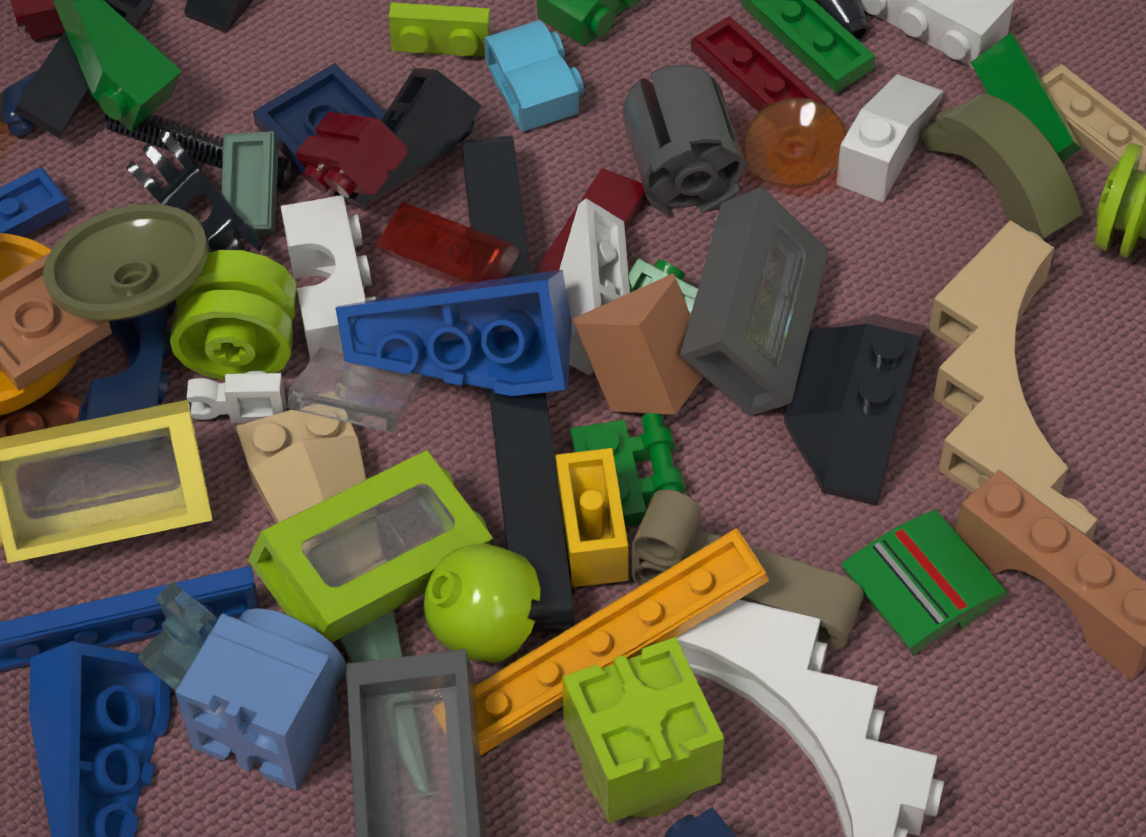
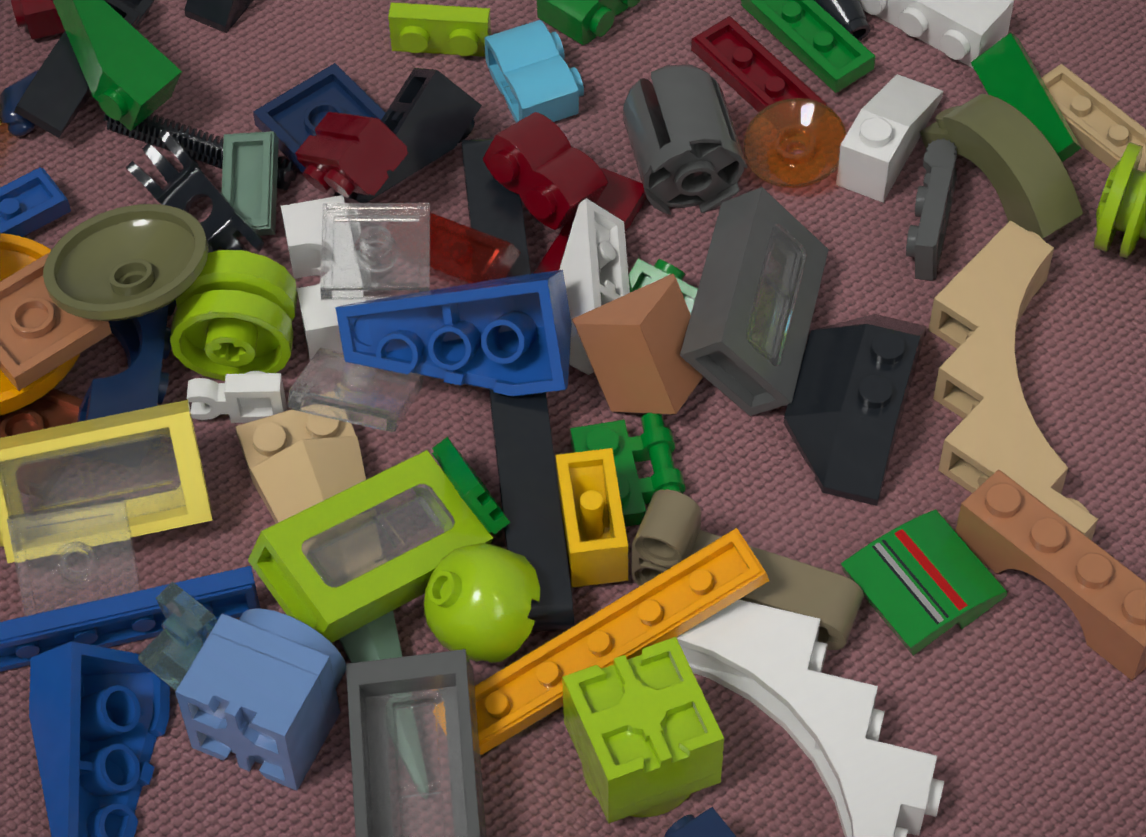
none -> clear plate [7,497,141,616]
none -> clear plate [320,203,430,300]
none -> green tile [432,436,510,534]
none -> dark red brick [483,112,608,230]
none -> dark grey hinge [906,138,957,281]

